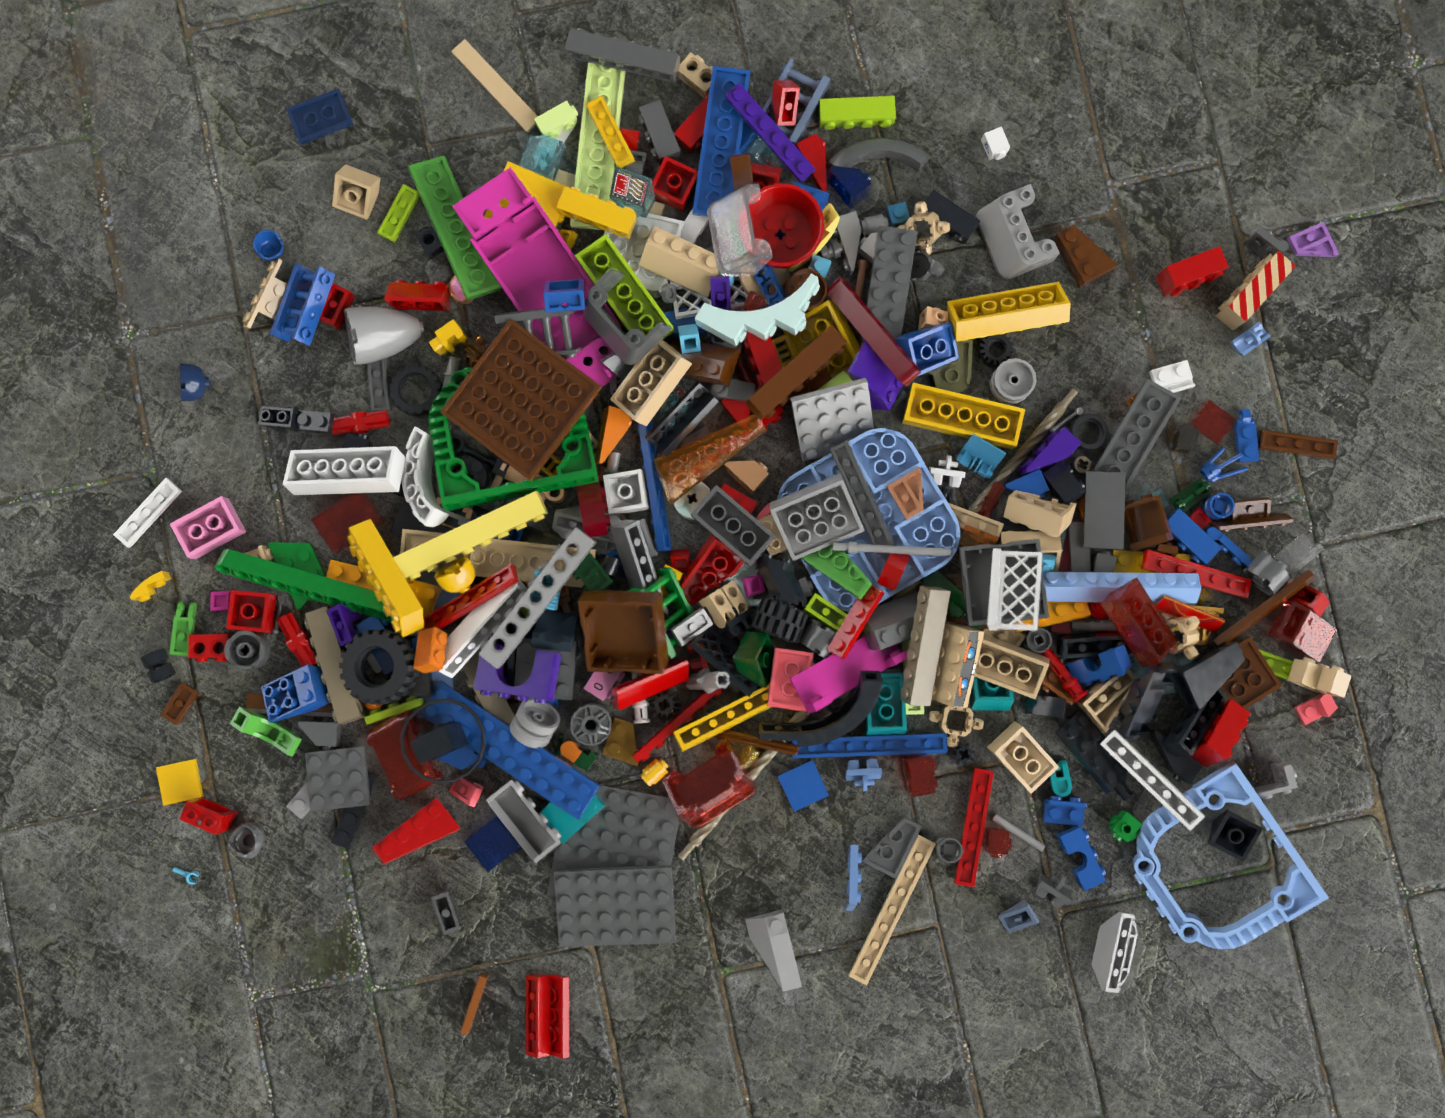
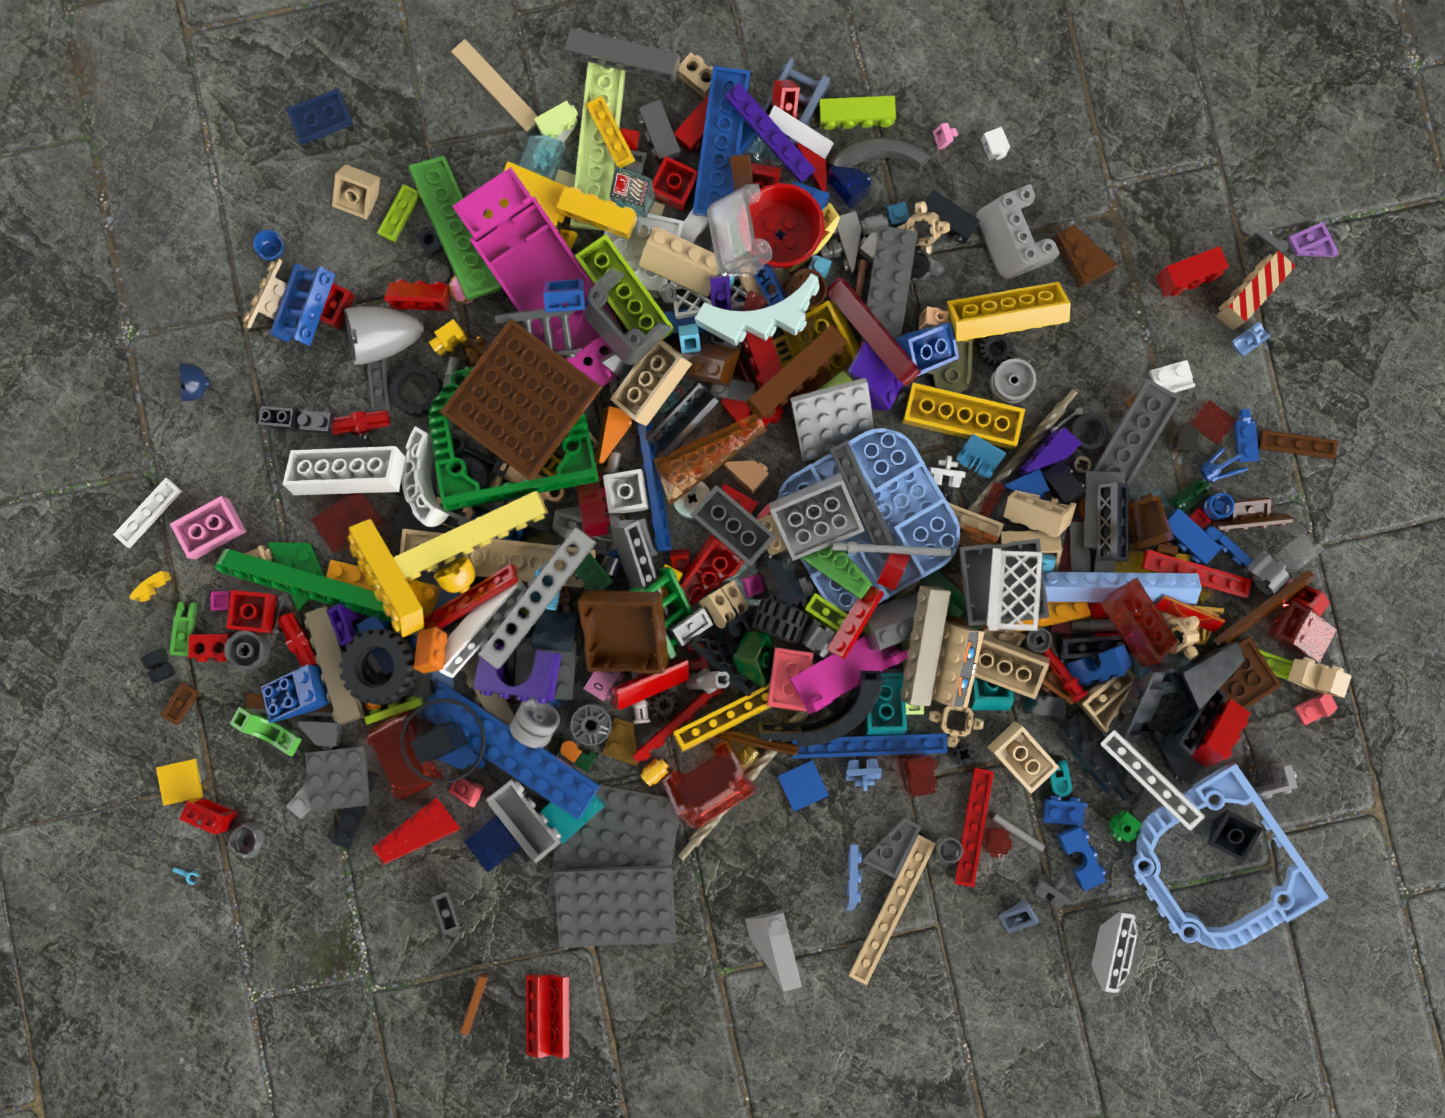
nougat wing [887,467,924,520] -> none
none -> white sticker [769,105,834,159]
none -> bright pink tile [933,123,958,149]
none -> black fence [1097,482,1128,562]

